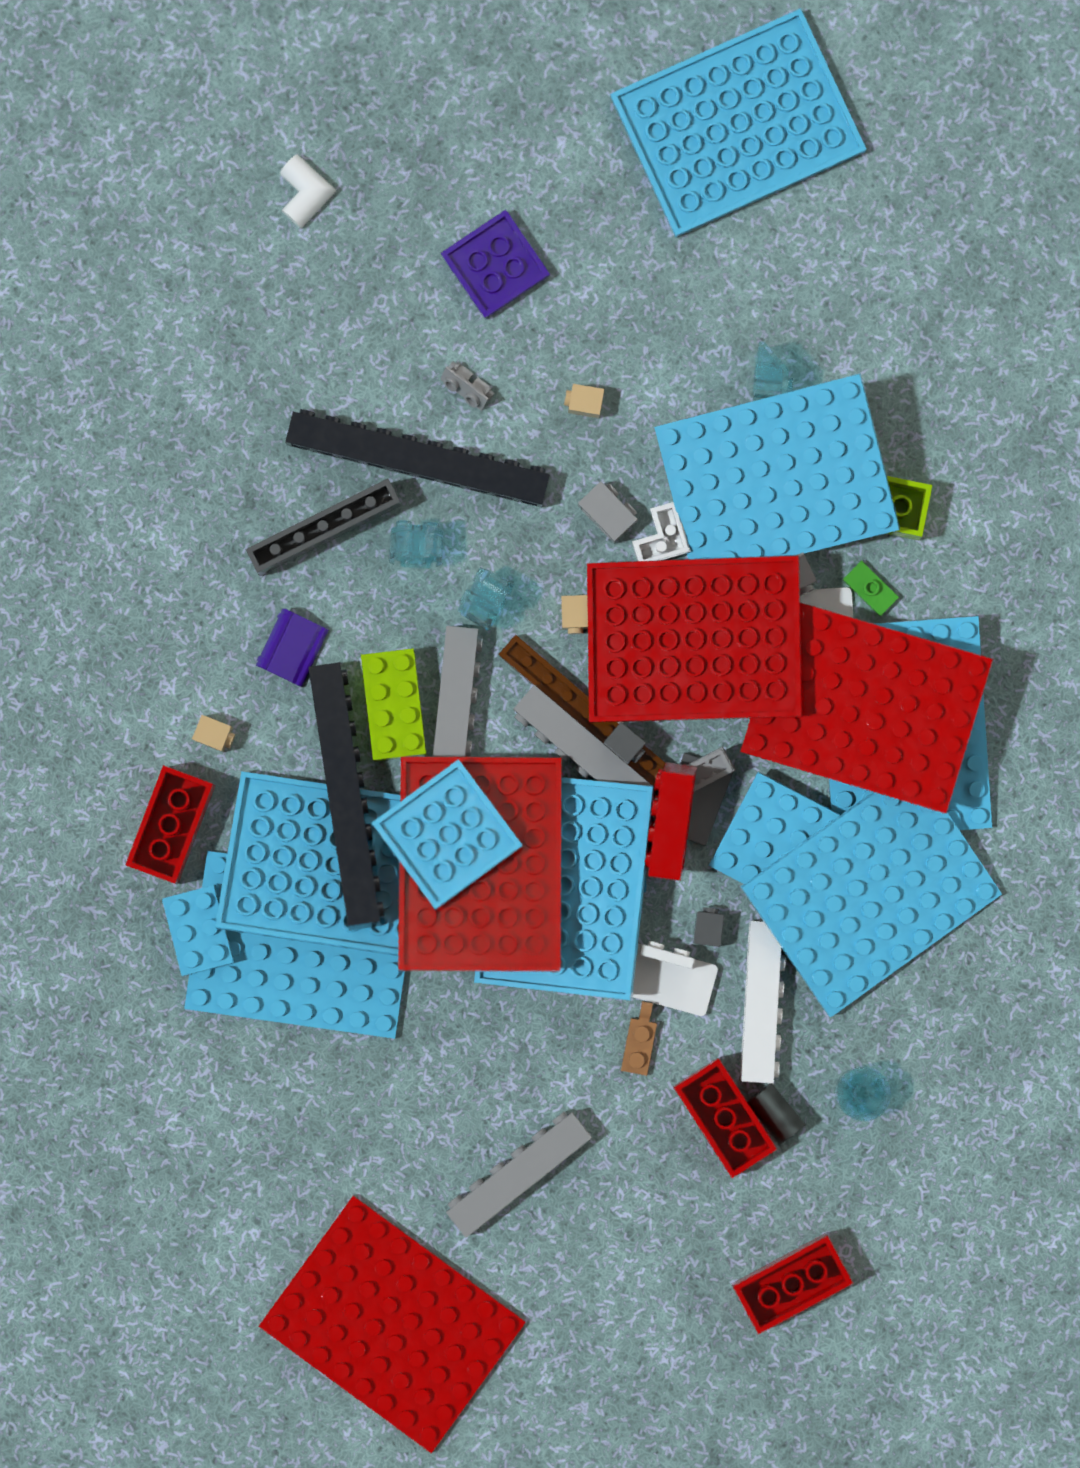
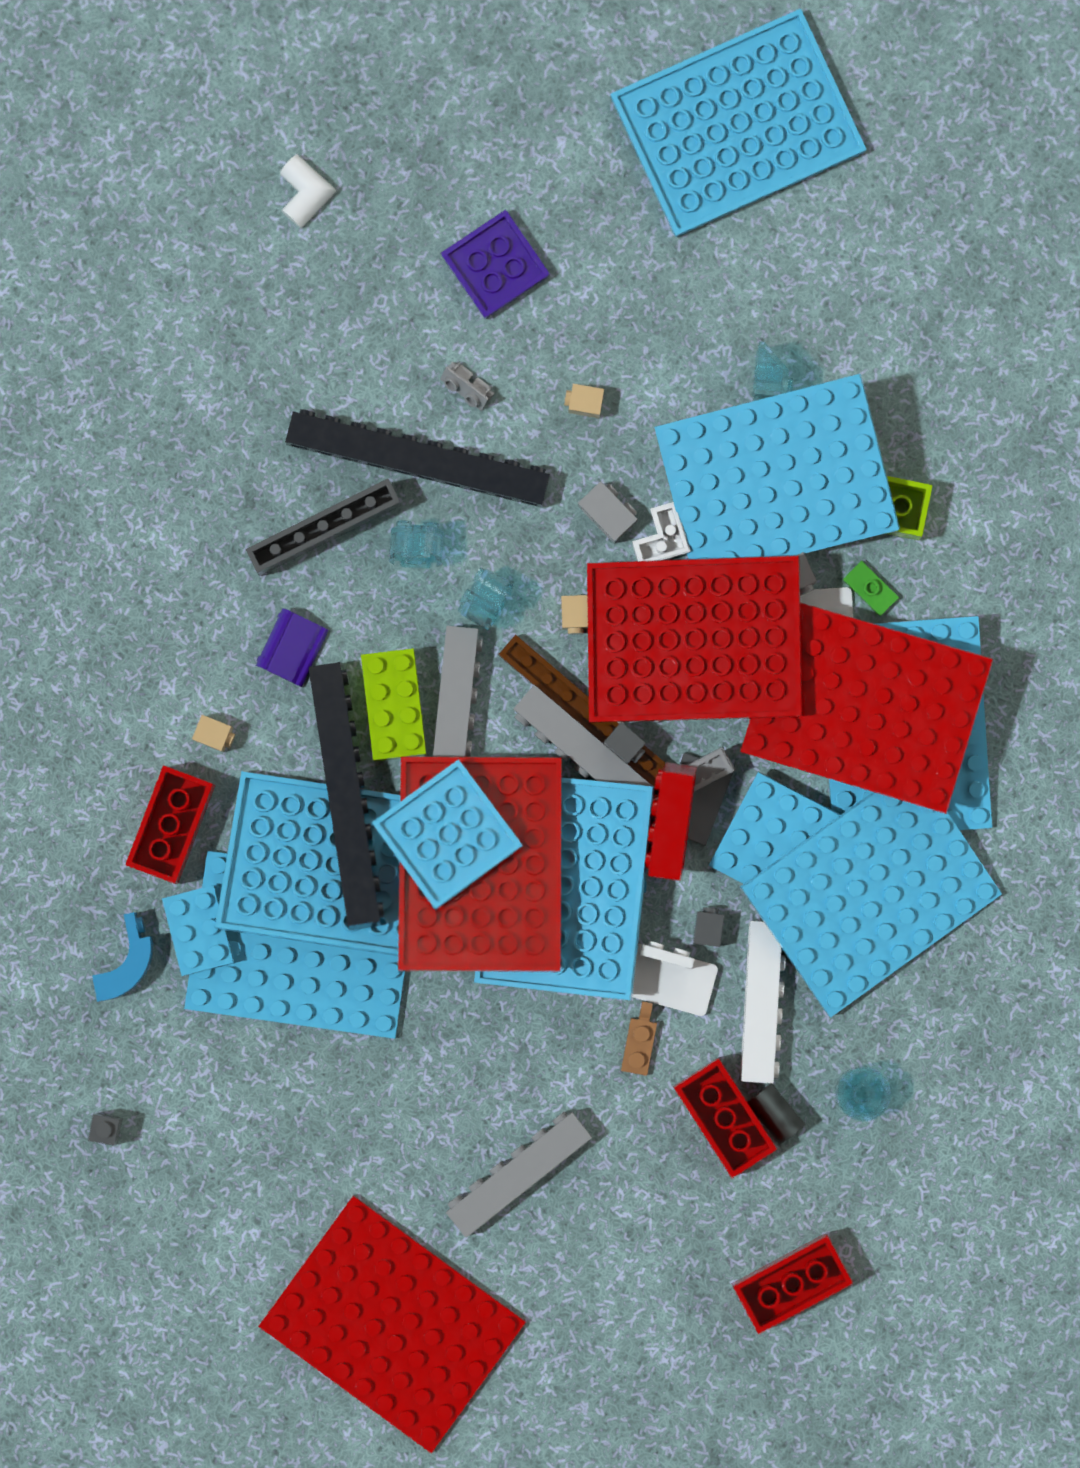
none -> dark grey brick [88,1113,123,1146]
none -> dark azure arch [92,912,153,1002]

